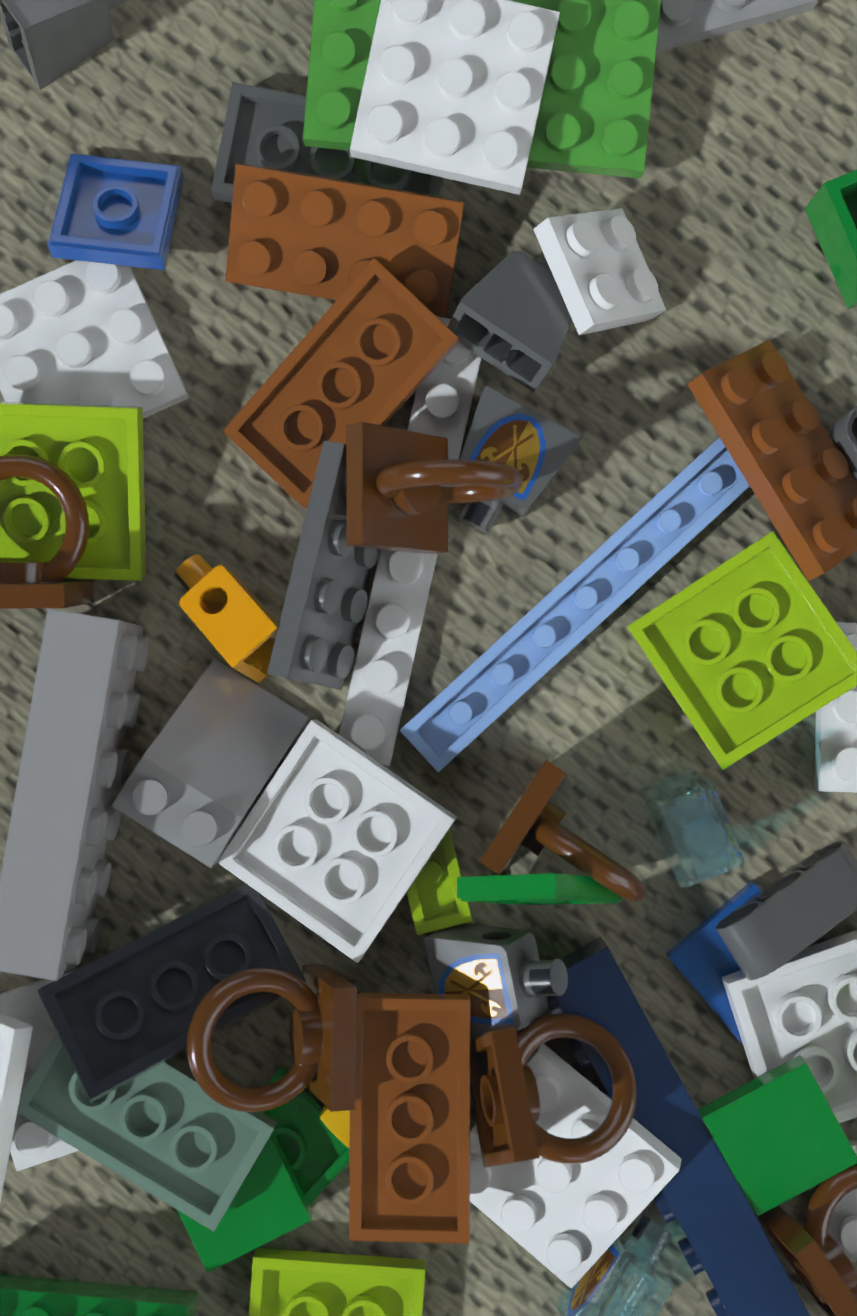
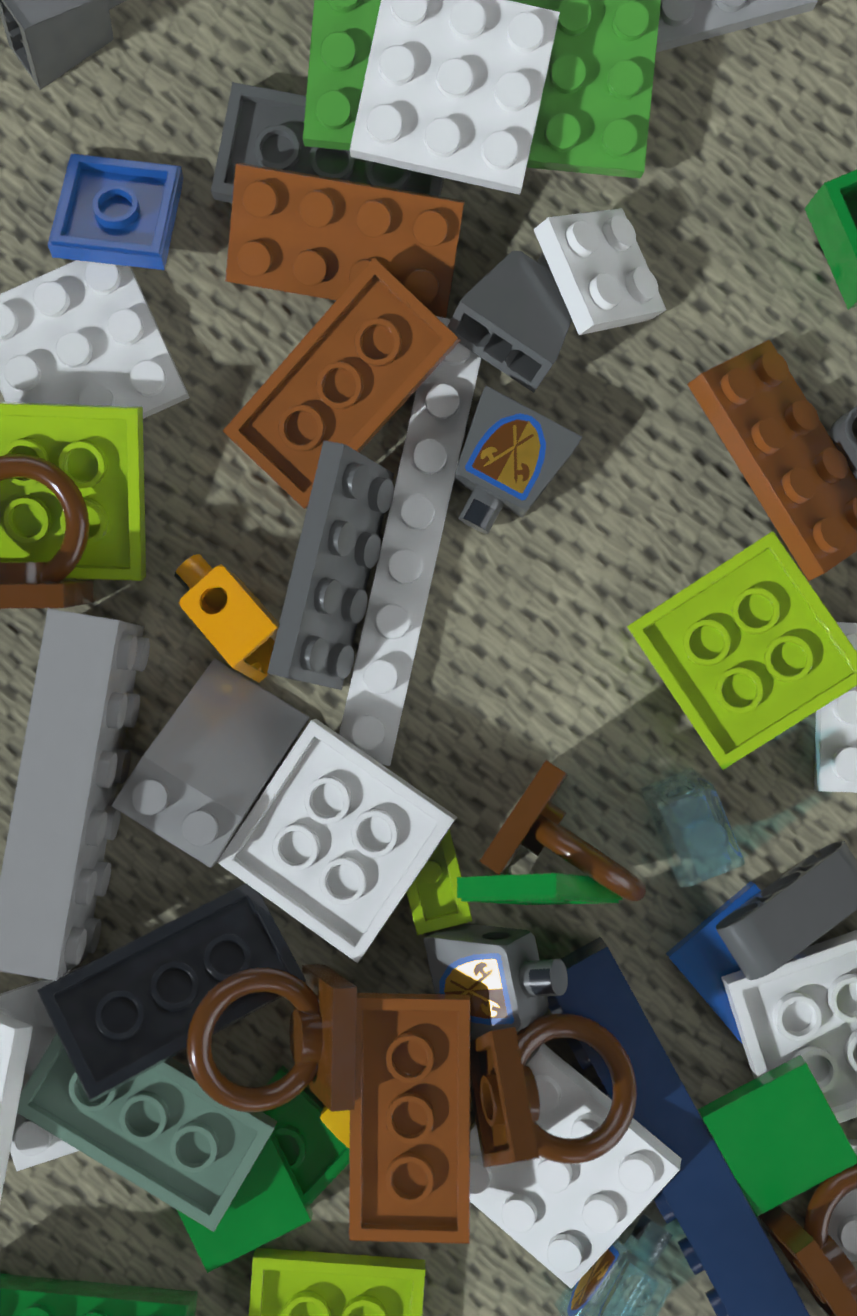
reddish brown tile [346,422,523,554] -> none
light blue plate [400,437,750,772] -> none

